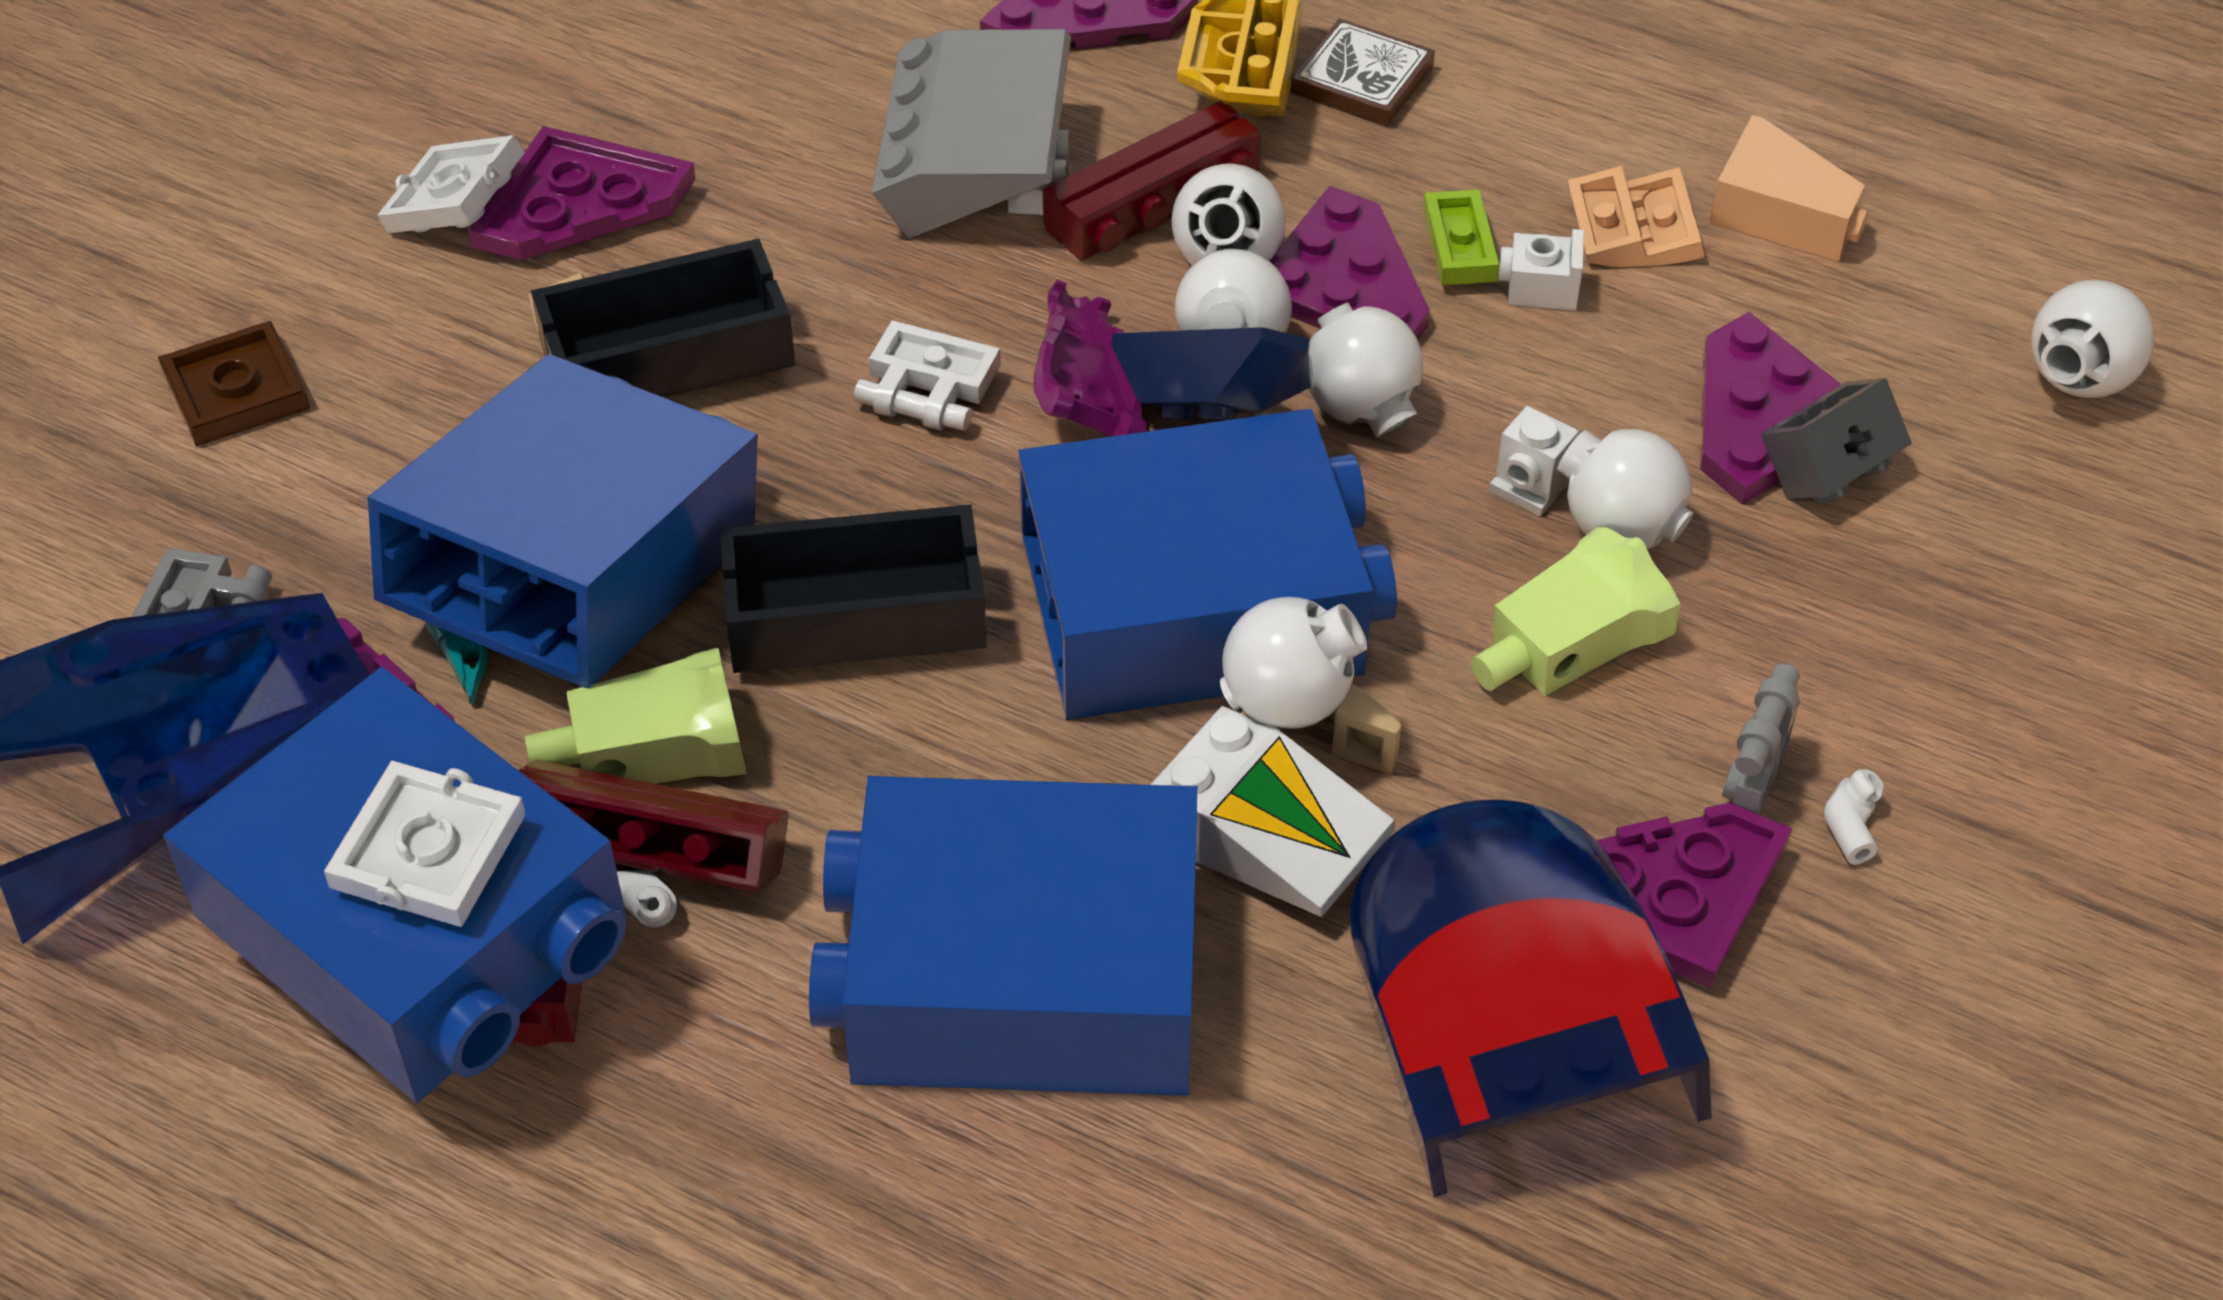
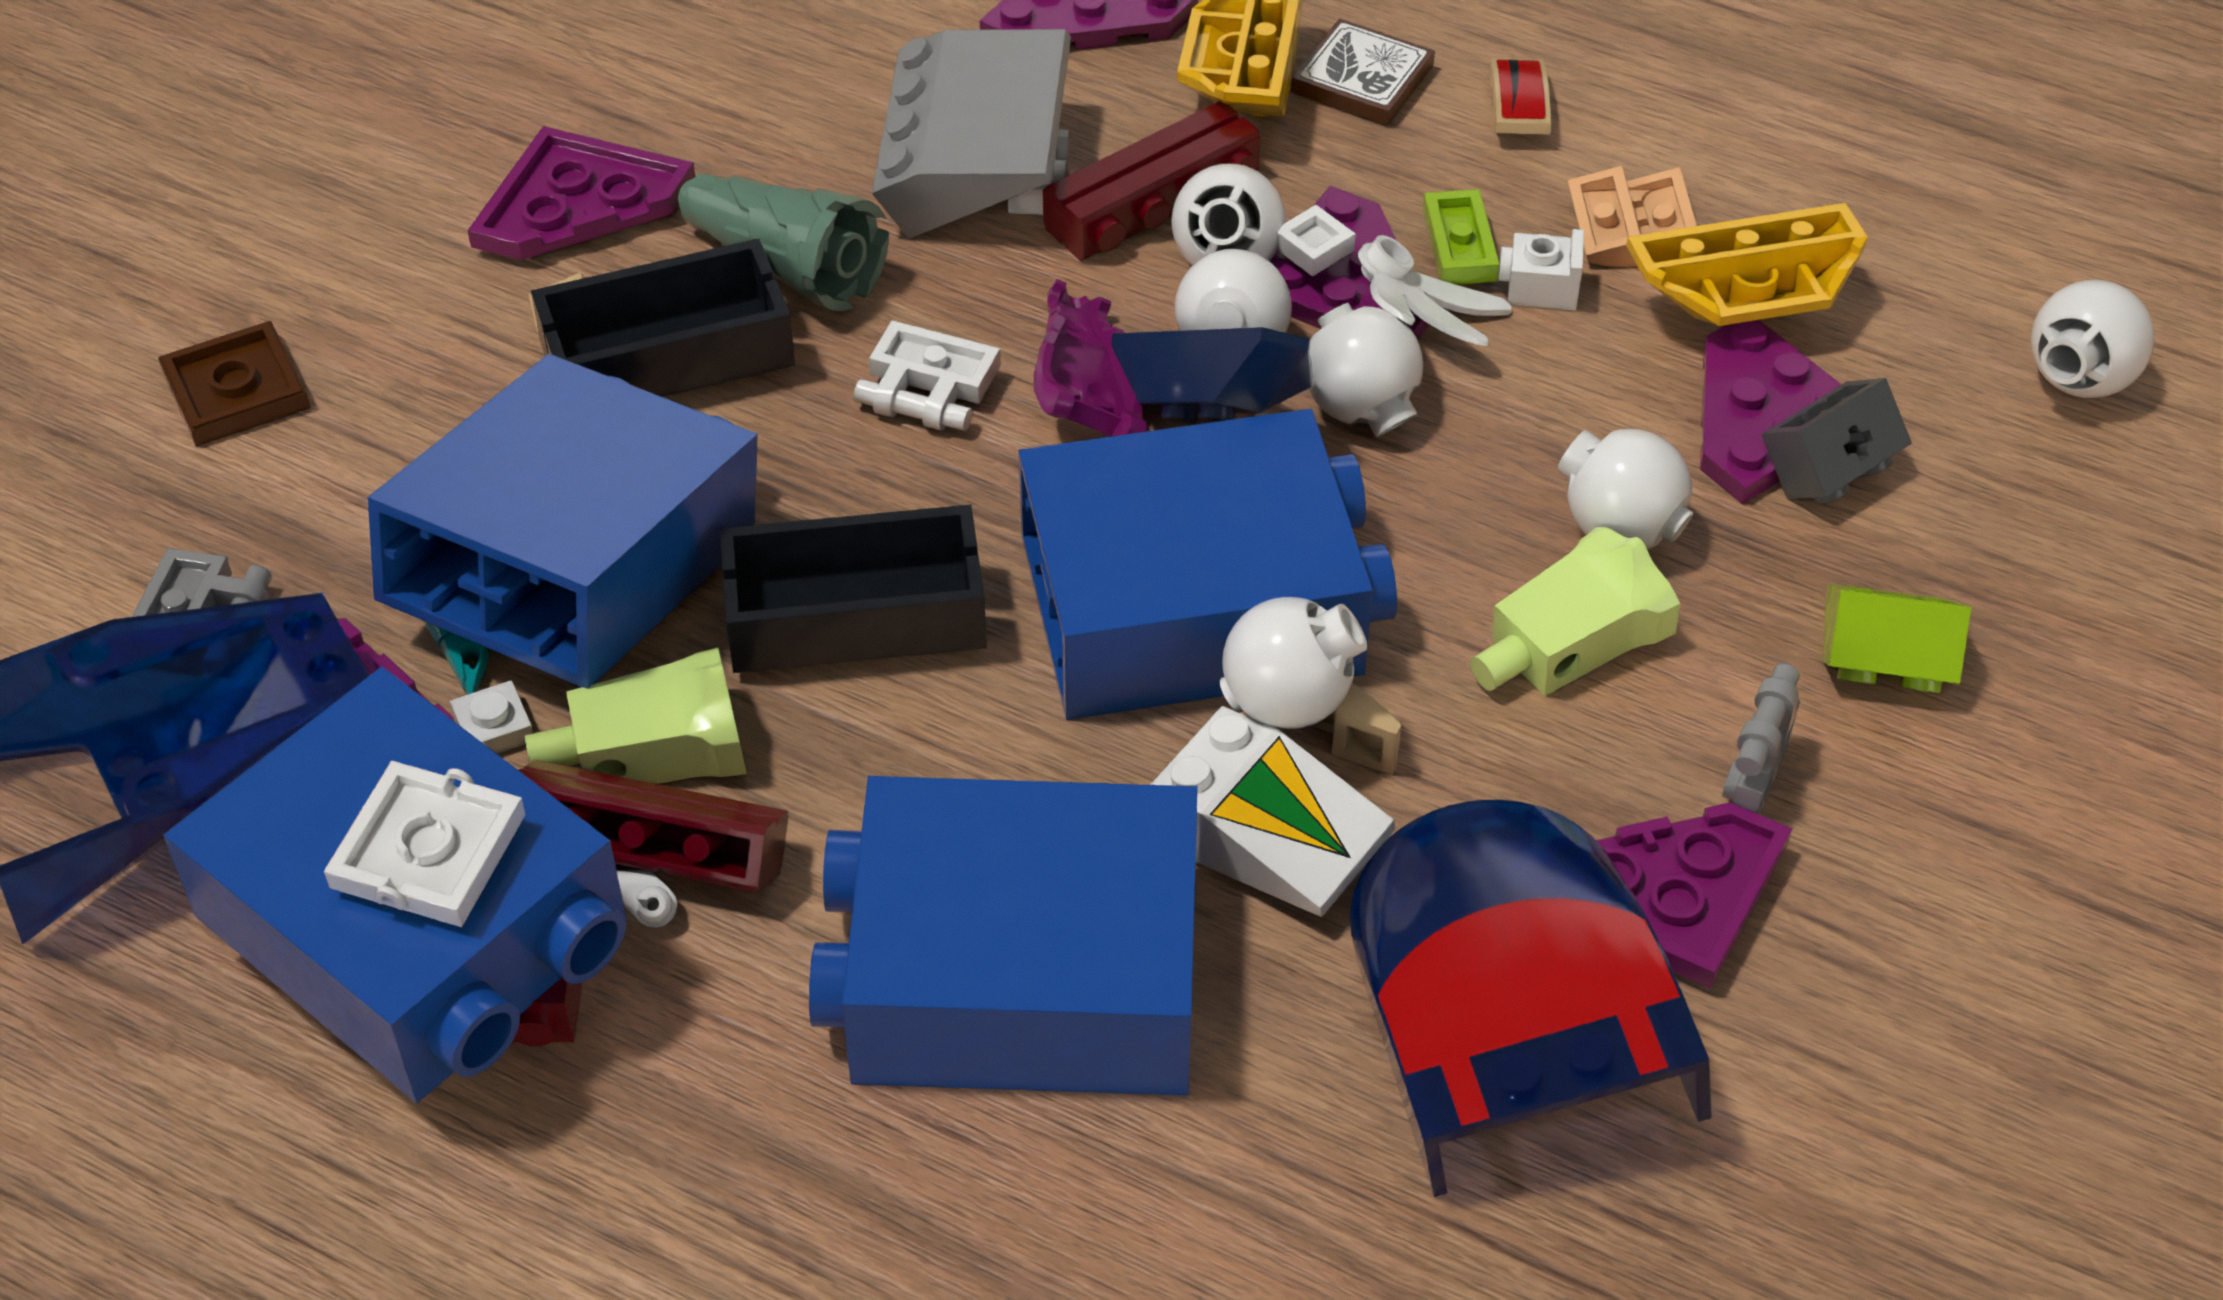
white plate [377,135,525,233] -> none
white brick [1489,406,1579,517] -> none
light nougat slope [1709,114,1869,262] -> none
white arm [1824,769,1884,865] -> none
none -> white plate [450,680,533,754]
none -> sand green cone [678,173,889,312]
none -> white plate [1277,205,1356,276]
none -> white plant [1358,235,1512,346]
none -> slope [1489,58,1551,134]
none -> yellow wedge [1626,203,1868,326]
none -> lime slope [1823,584,1972,693]

